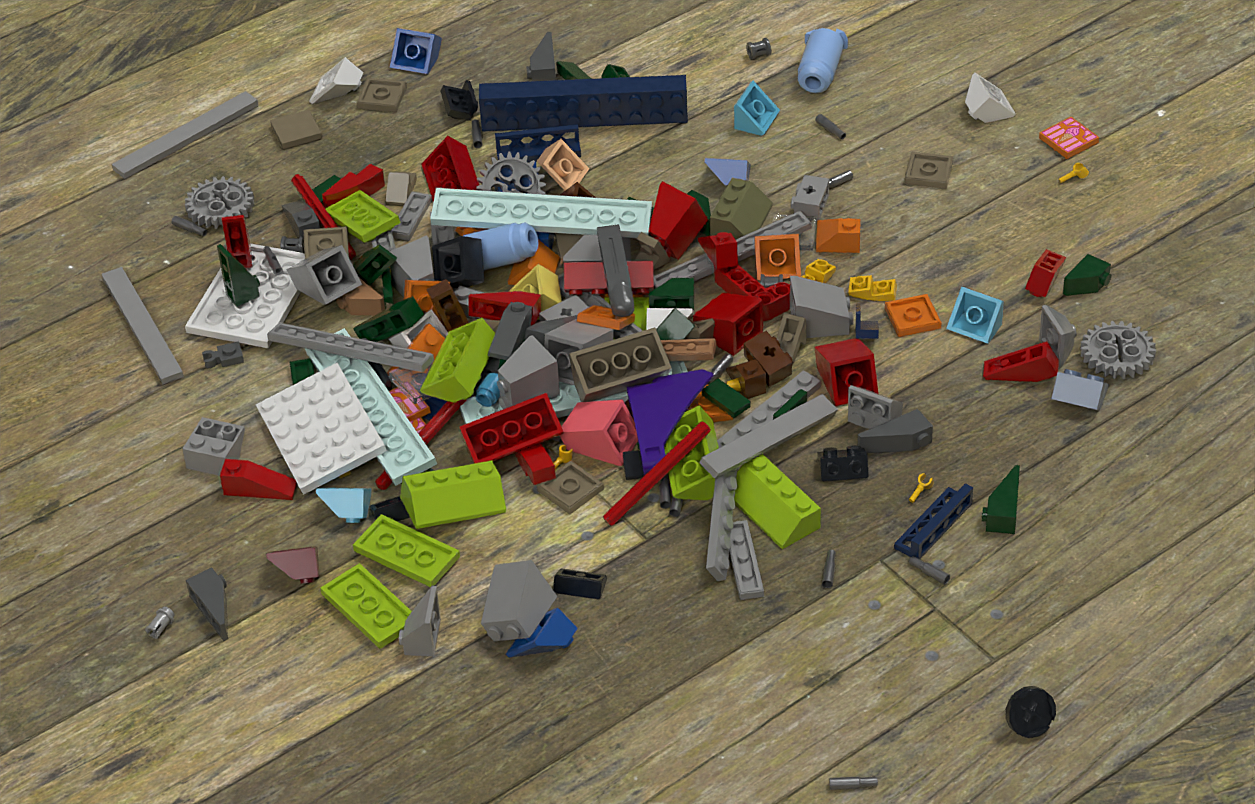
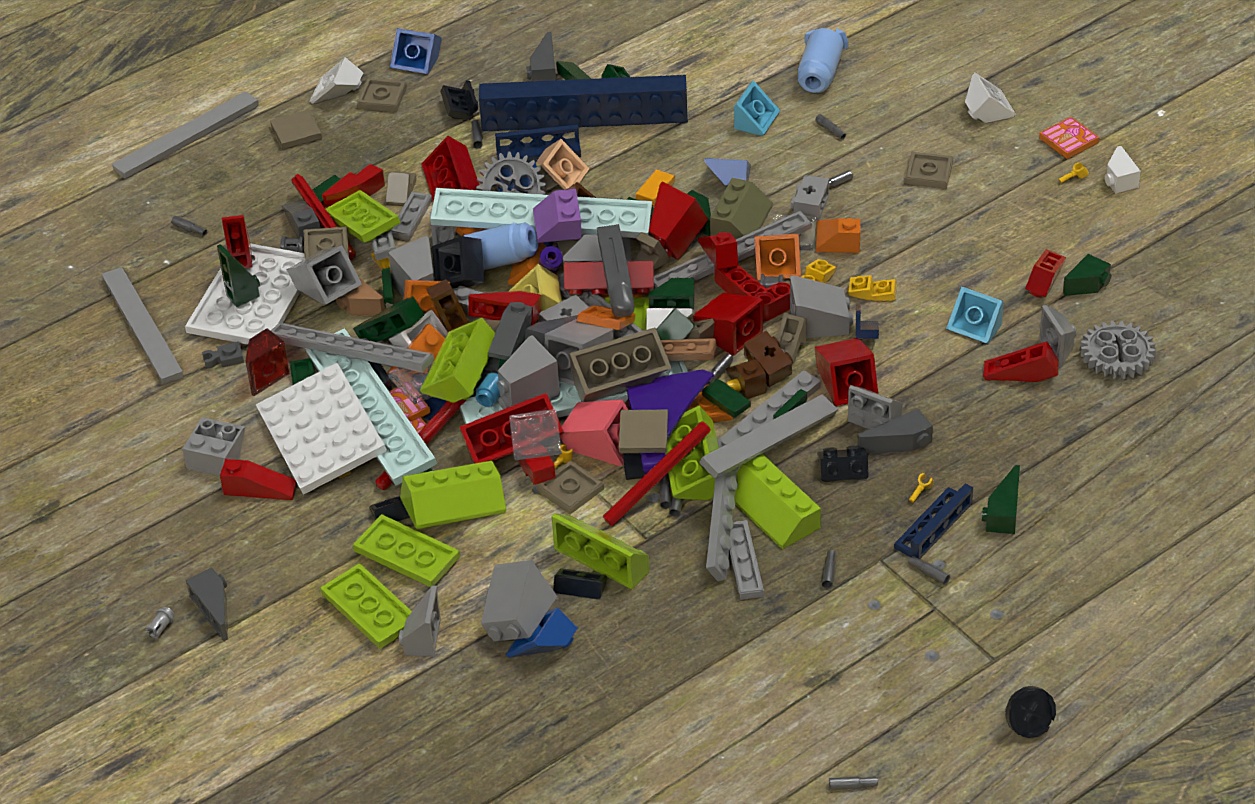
light grey gear [185,176,254,229] -> none
flat silver pin [263,246,283,275] -> none
slope [266,546,320,584] -> none
medium azure slope [316,488,372,523] -> none
dark green slope [353,244,397,286] -> none
dark grey bush [746,38,772,60] -> none
orange tile [885,294,942,337] -> none
sand blue slope [1051,369,1109,410] -> none
none -> clear red slope [245,328,290,396]
none -> clear tile [509,409,562,460]
none -> medium lavender slope [533,189,581,243]
none -> dark purple brick [539,246,563,273]
none -> lime slope [551,513,650,590]
none -> dark tan tile [619,409,668,453]
none -> light orange tile [636,169,675,205]
none -> white slope [1105,146,1140,194]

